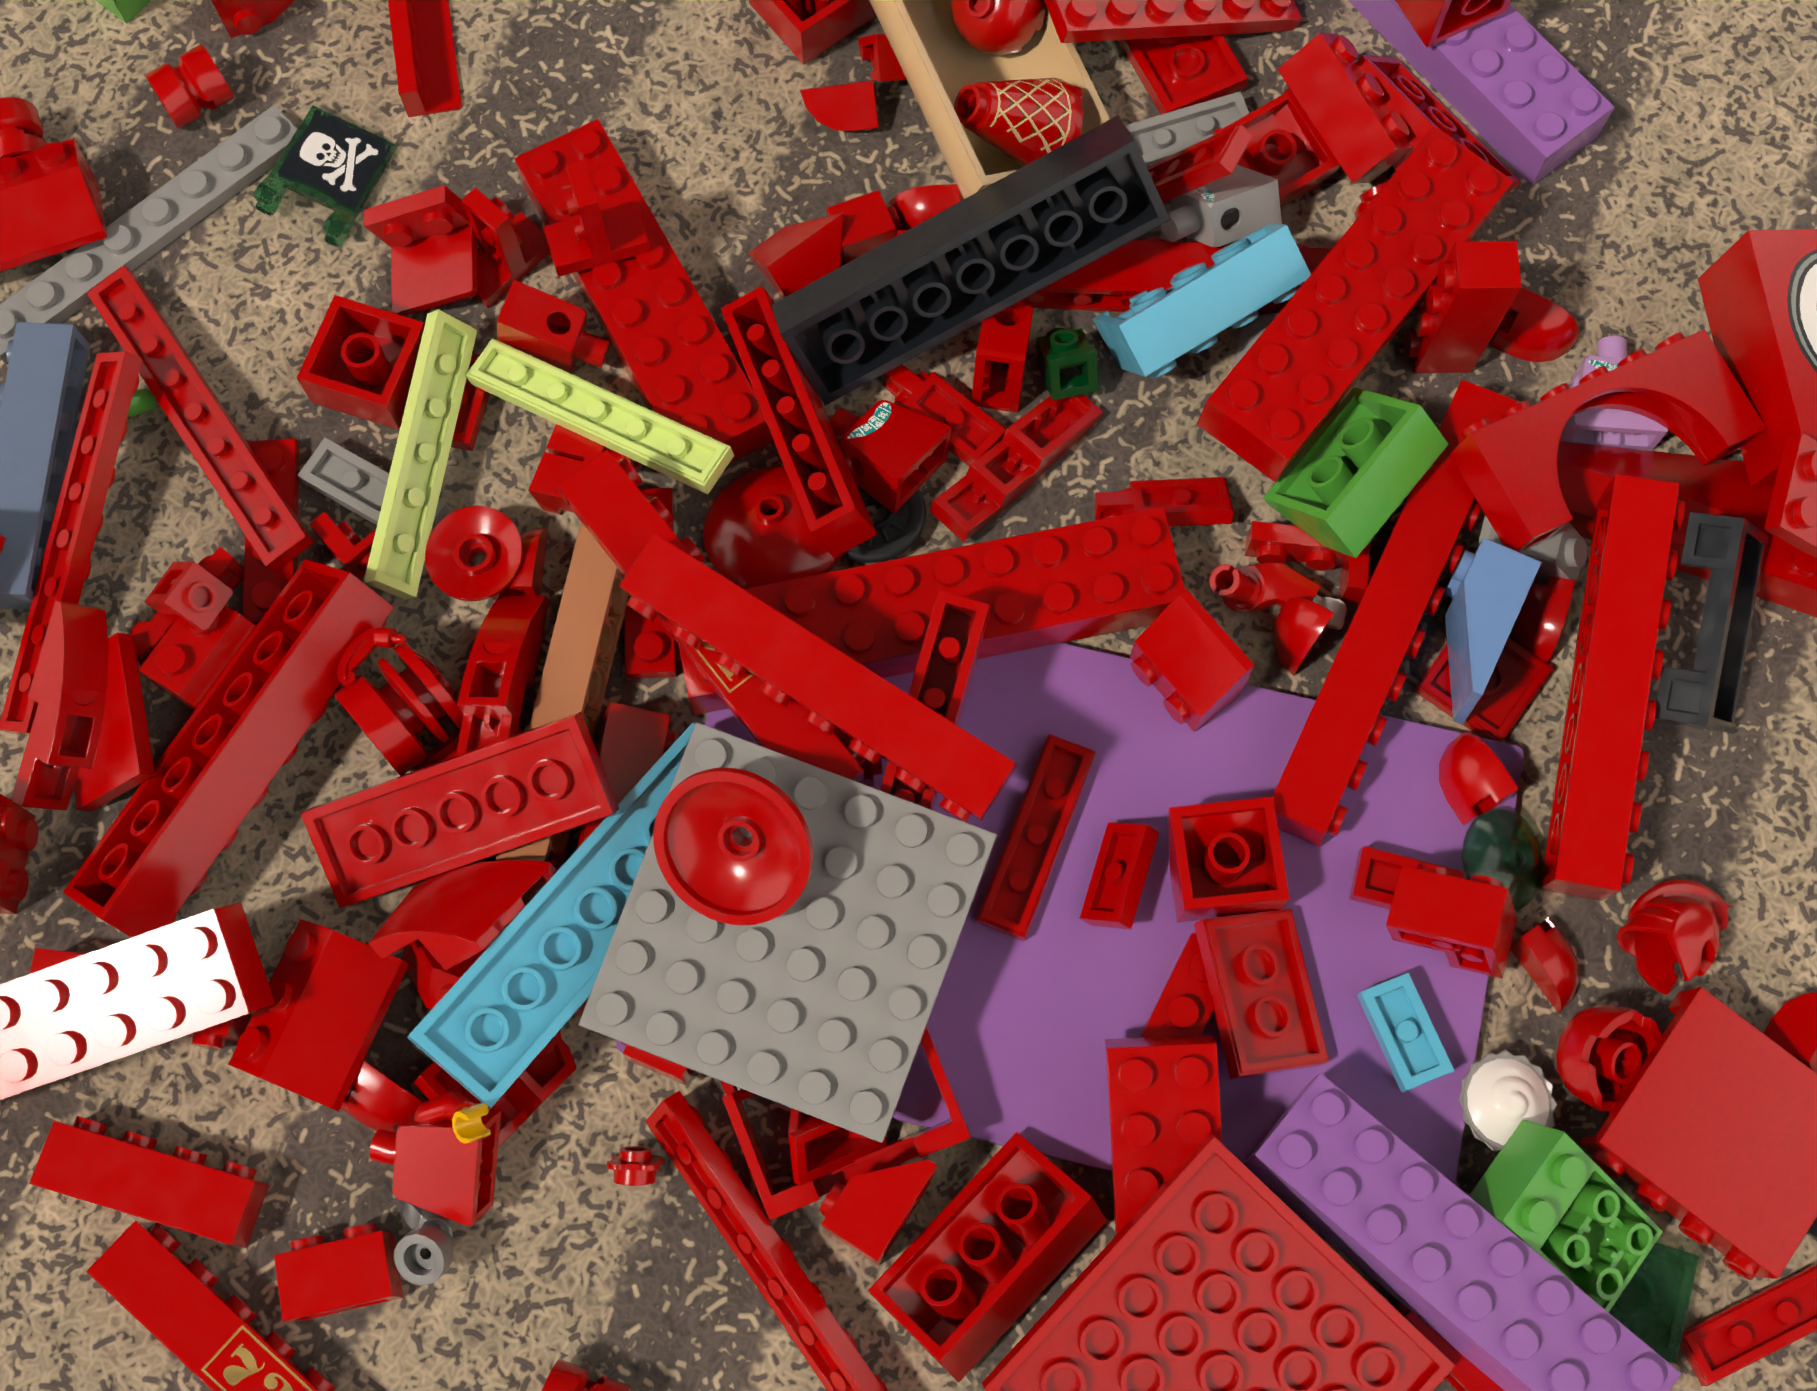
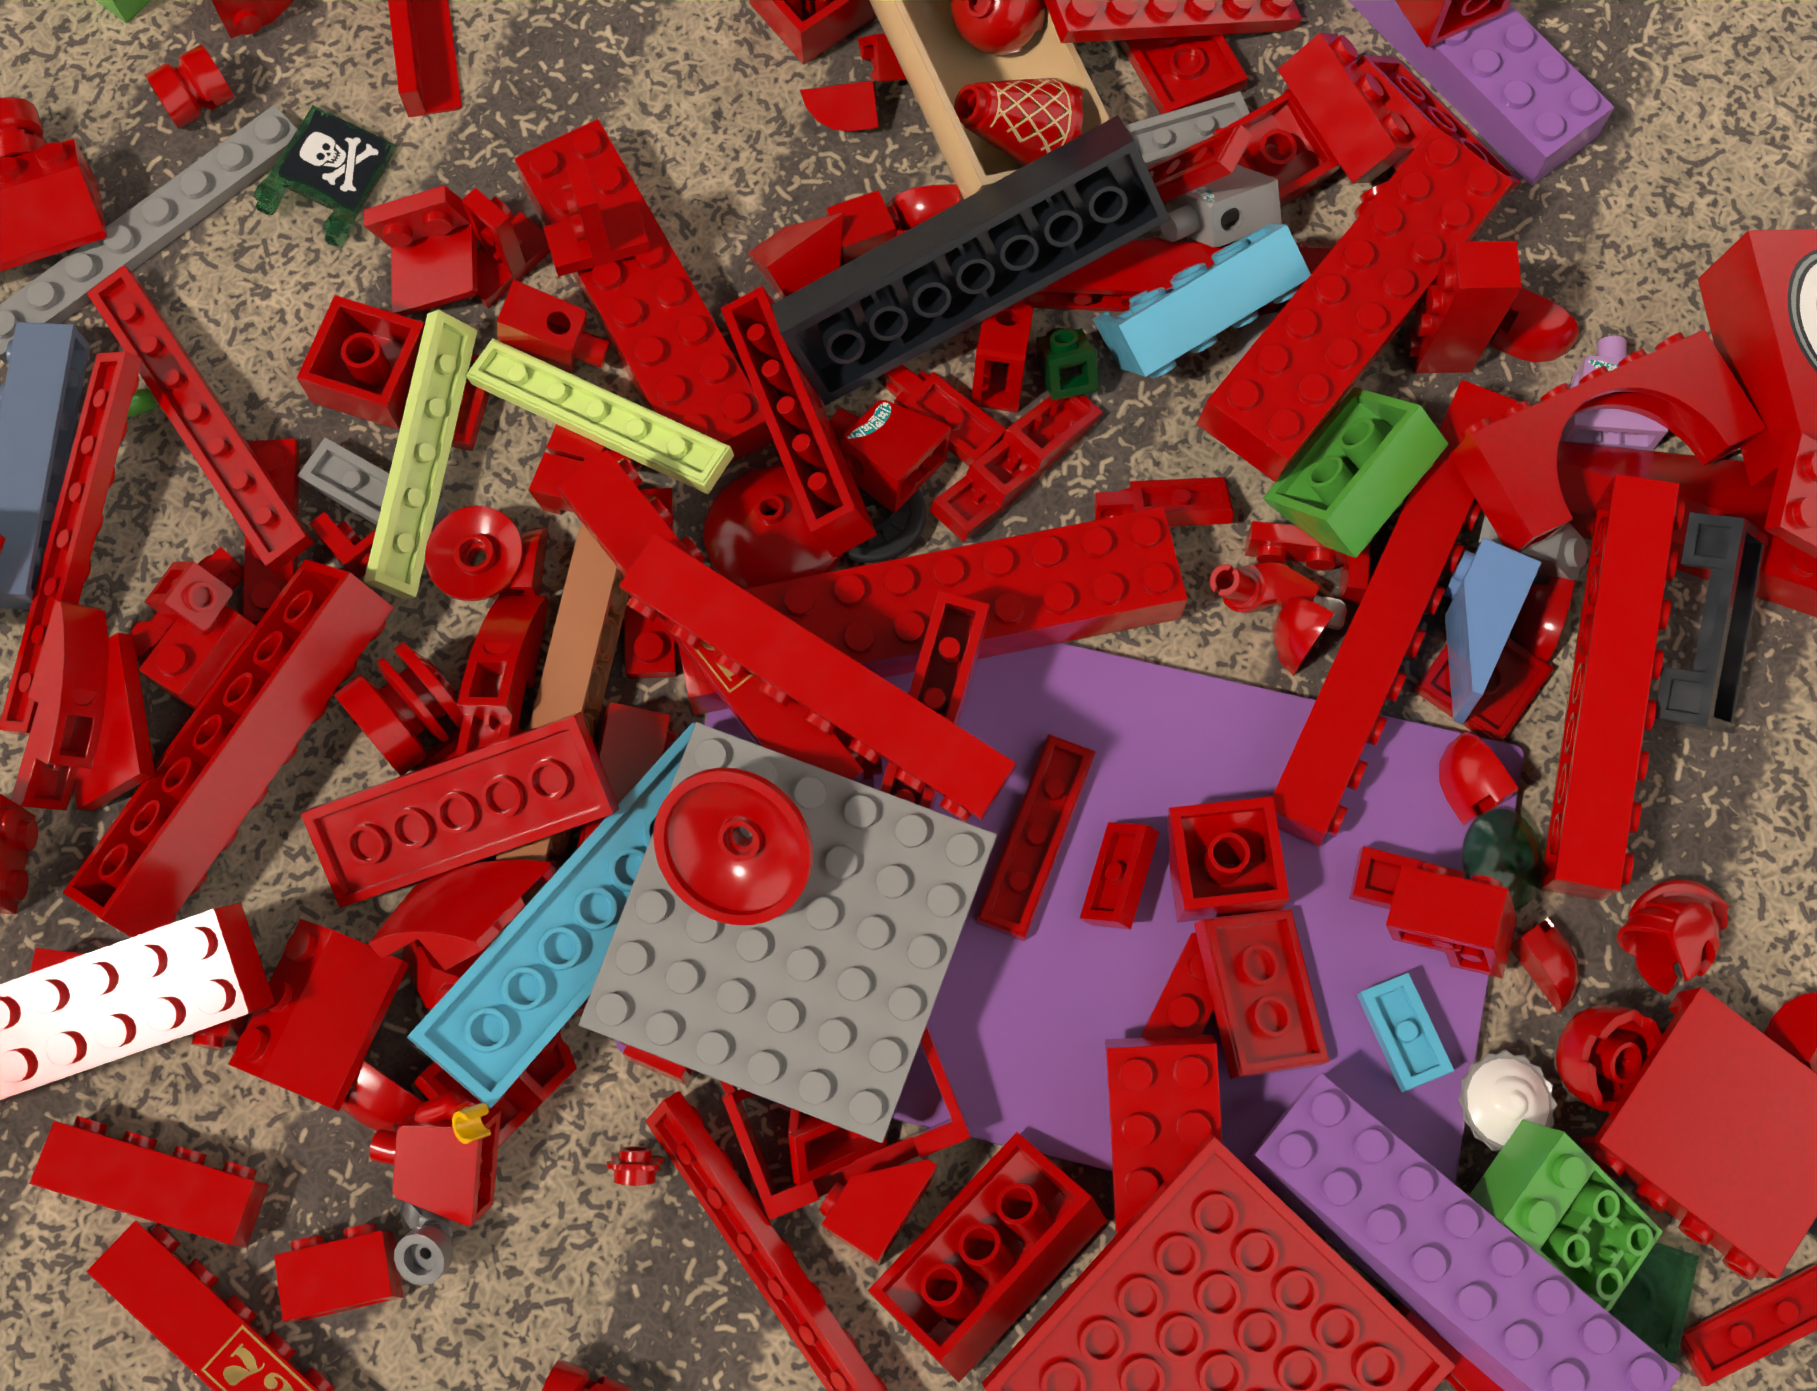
red piece [337,627,407,687] -> none
red slope [1129,589,1255,732] -> none

